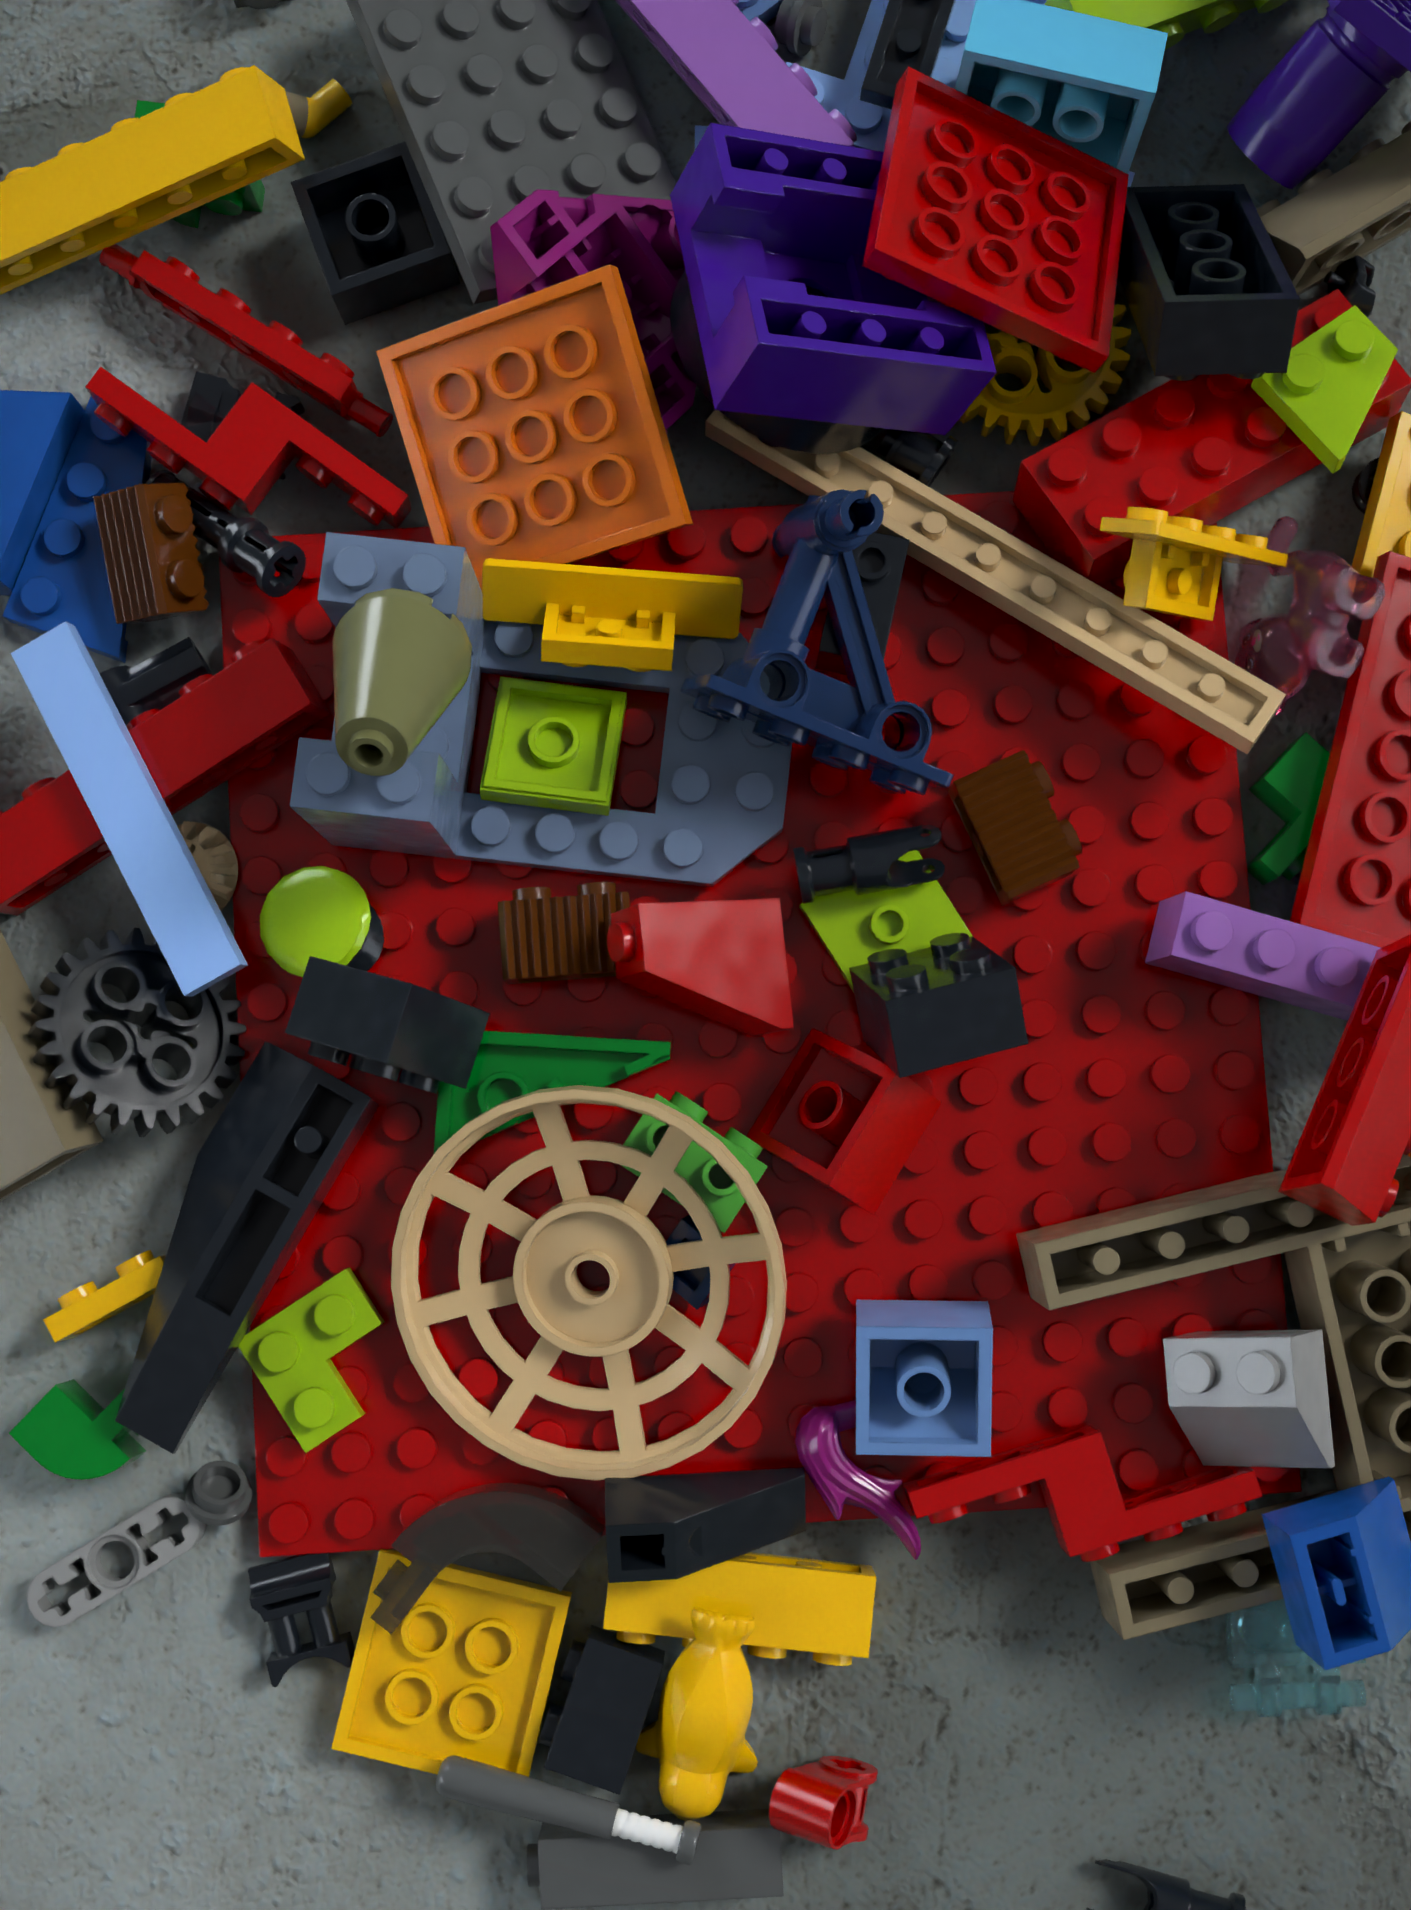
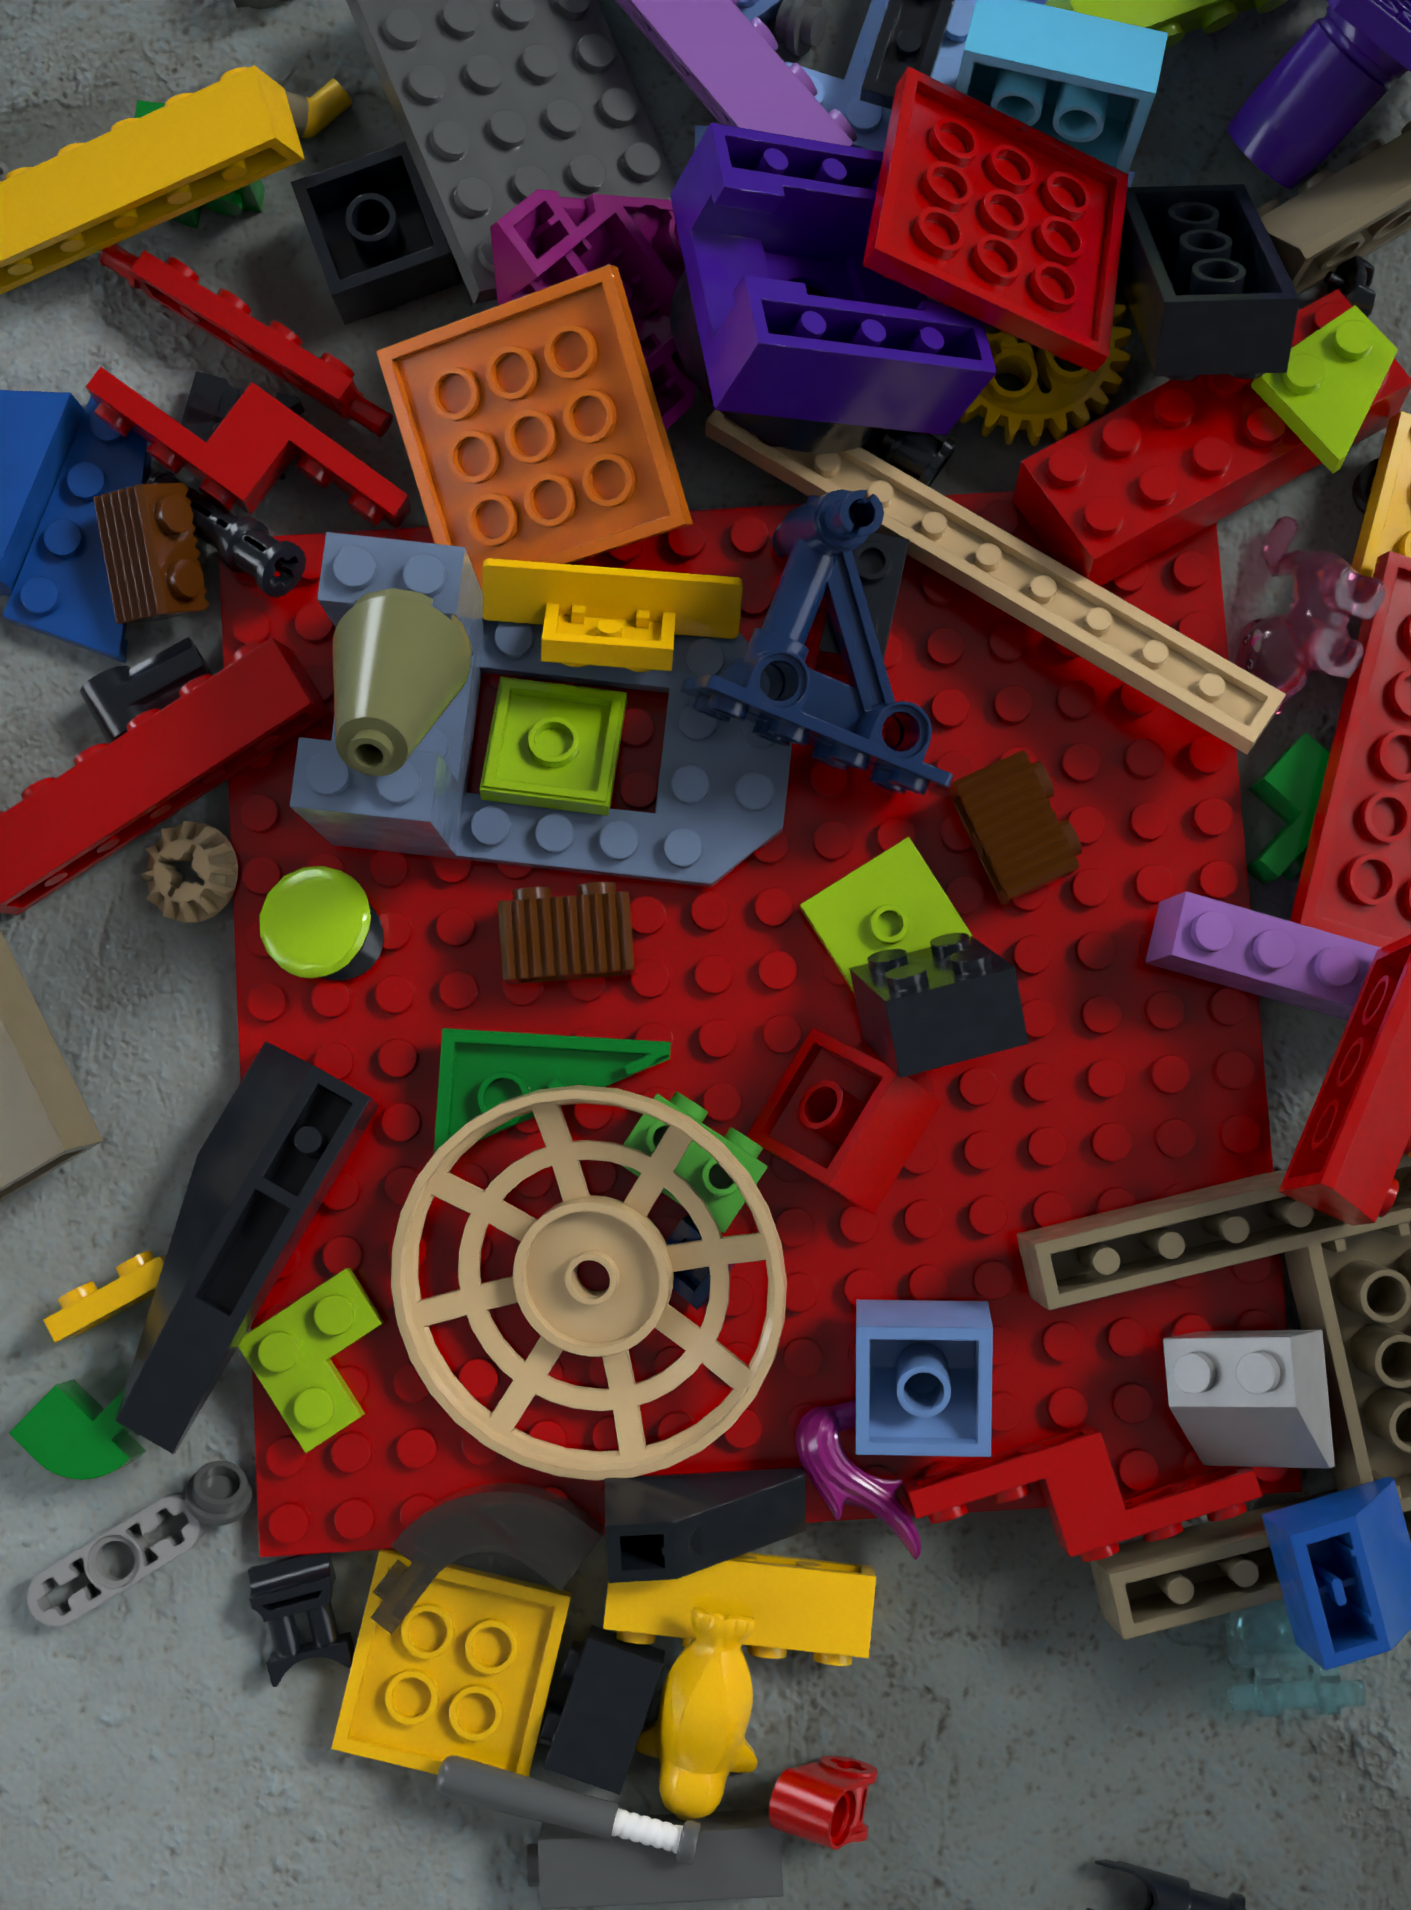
light blue tile [11,621,248,997] -> none
black gear [28,928,247,1137] -> none
black brick [285,956,490,1094] -> none
red slope [607,898,794,1036] -> none
black piece [793,825,945,904] -> none
yellow bracket [1100,507,1288,621] -> none

